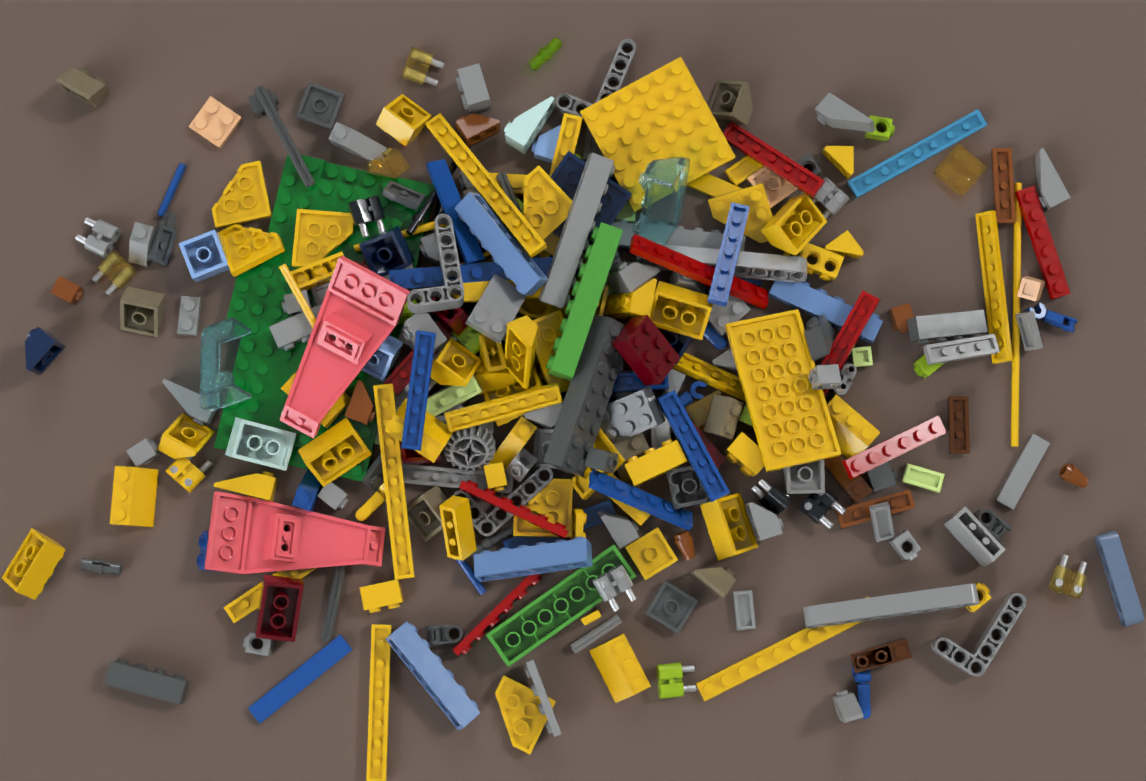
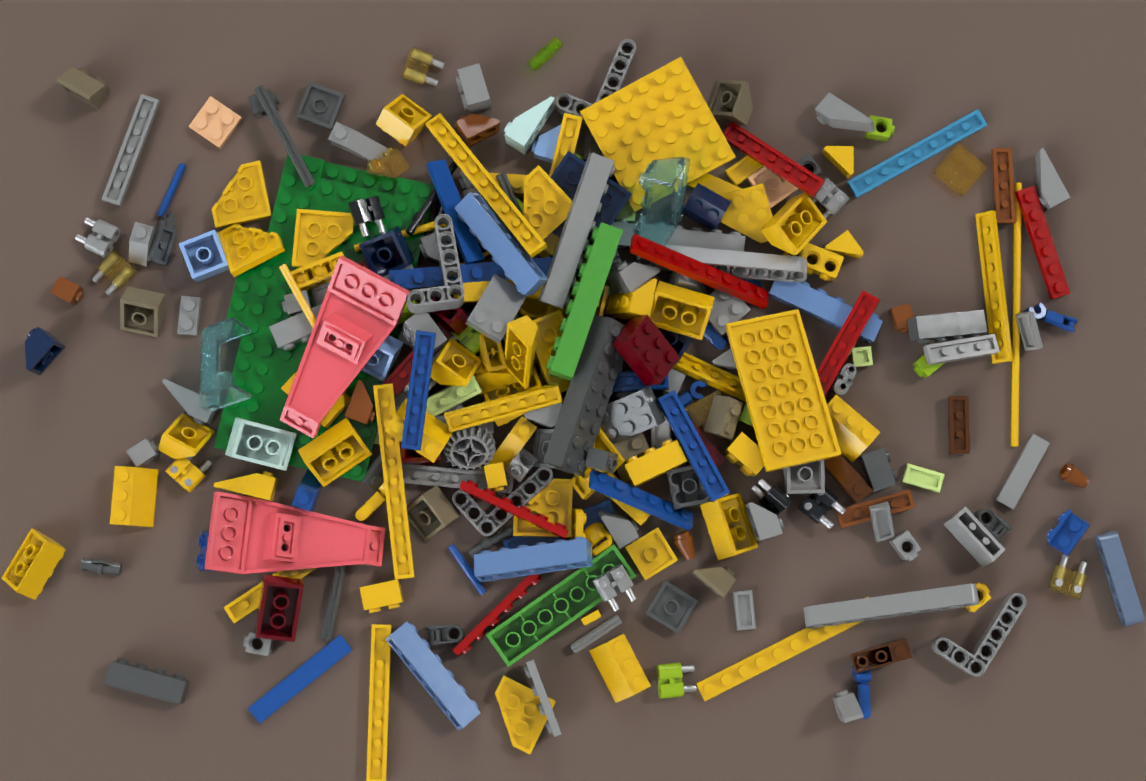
light grey brick [317,482,350,511] -> none
dark grey plate [382,180,425,211] -> none
yellow brick [439,495,477,561] -> none
plate [707,202,750,307] -> none
dark grey slope [804,315,836,361] -> none
light grey brick [809,364,841,390] -> none
plate [842,415,947,479] -> none
light nougat panel [1017,276,1045,301] -> none
none -> light grey plate [102,94,160,207]
none -> yellow piece [583,522,612,556]
none -> dark blue slope [682,183,731,230]
none -> blue bracket [1046,509,1090,557]

